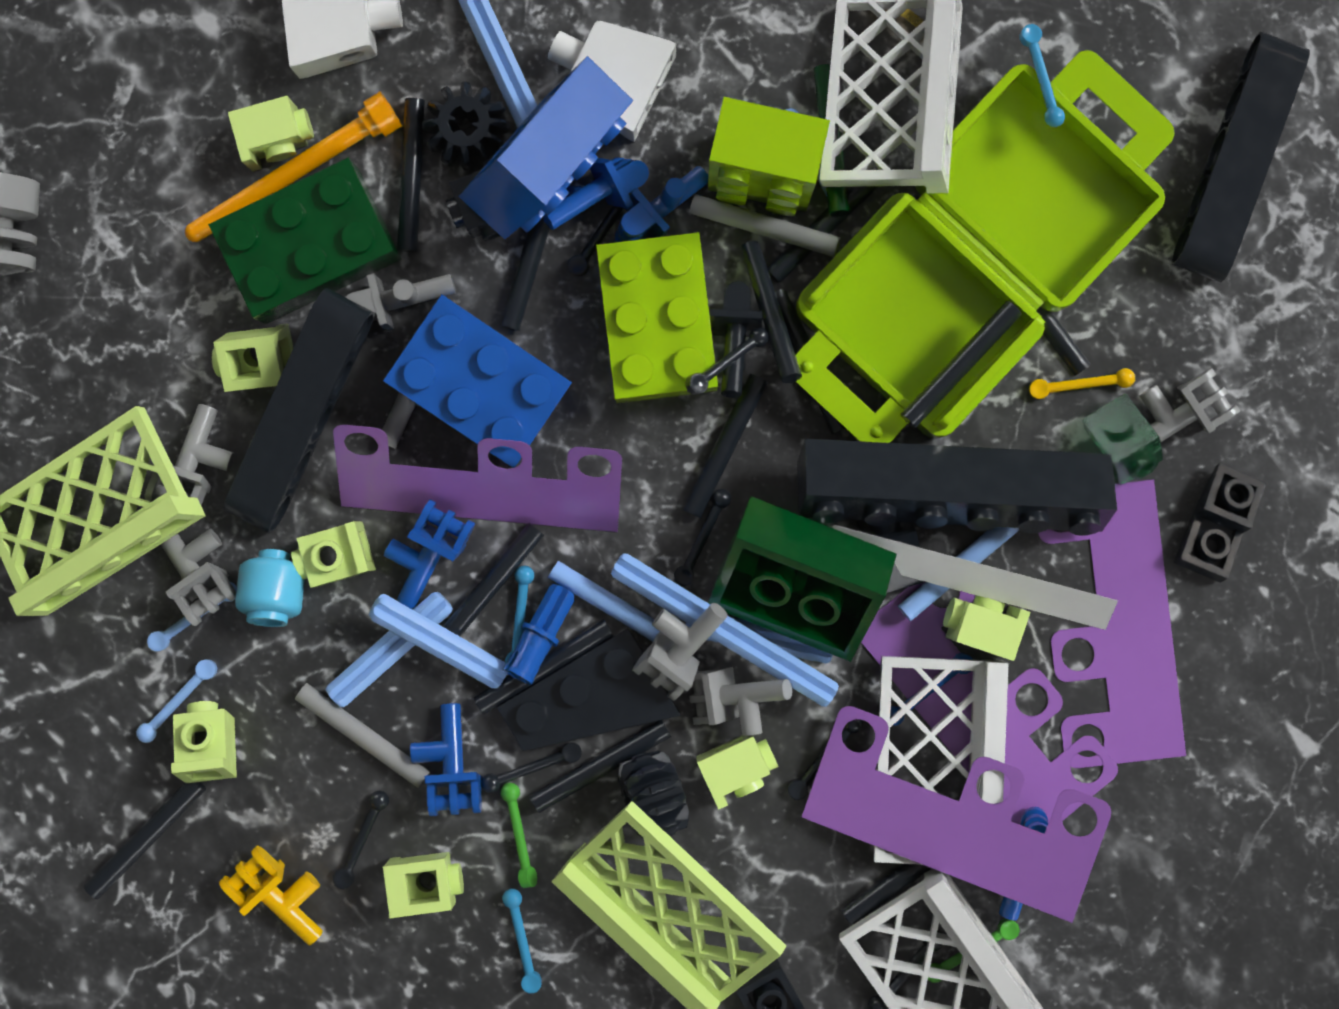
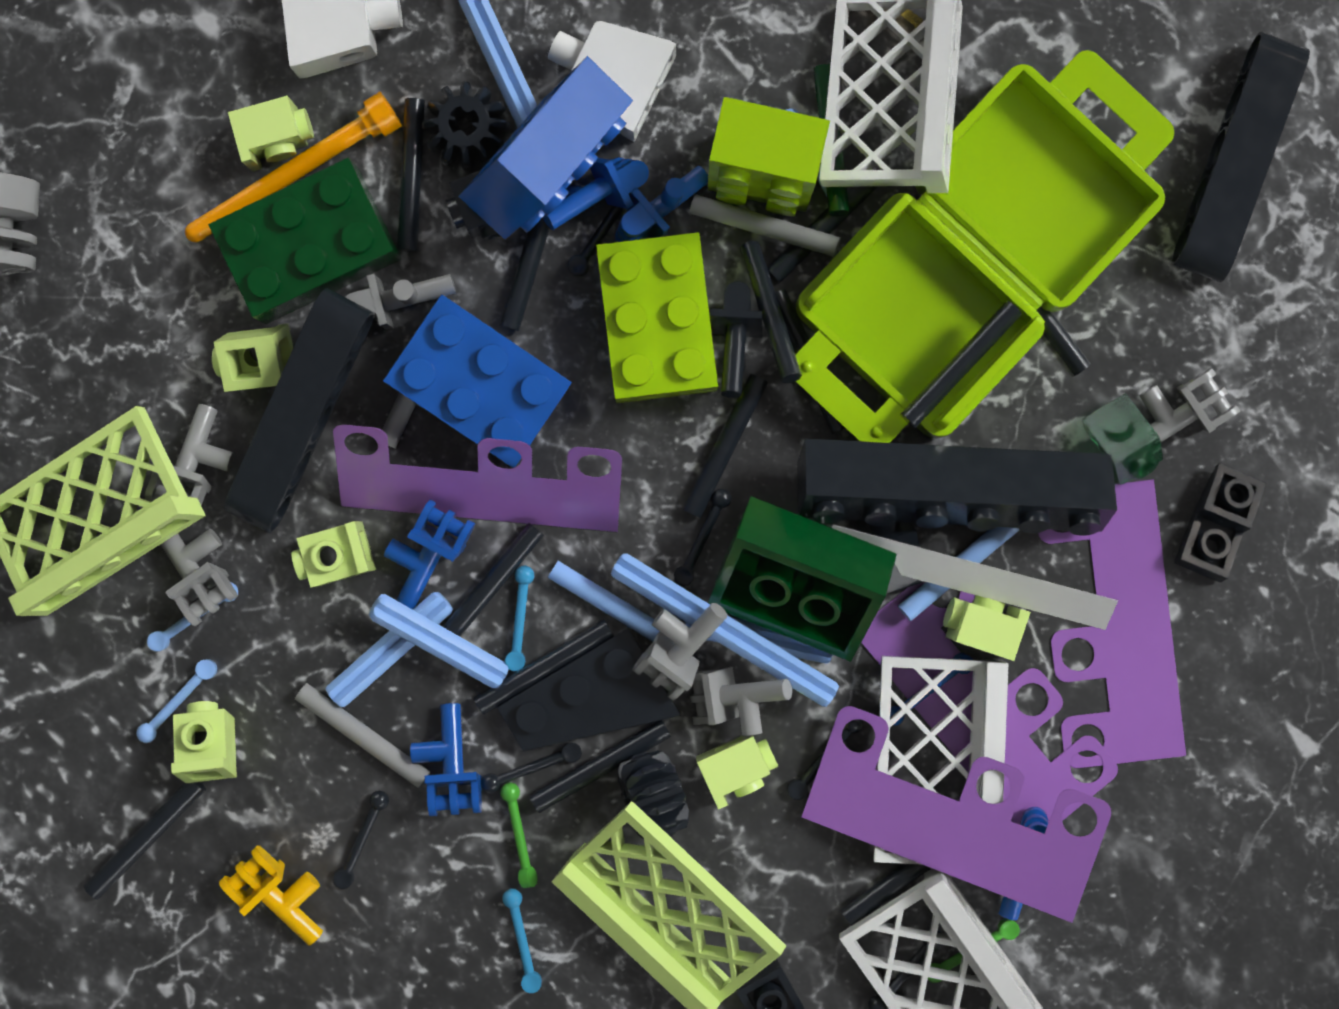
medium azure head [235,549,305,627] -> none
yellowish green brick [383,852,464,918] -> none
blue axle [502,584,574,685] -> none
black hinge [685,327,769,395] -> none
dark azure hinge [1019,24,1065,127] -> none
yellow hinge [1028,368,1135,399] -> none

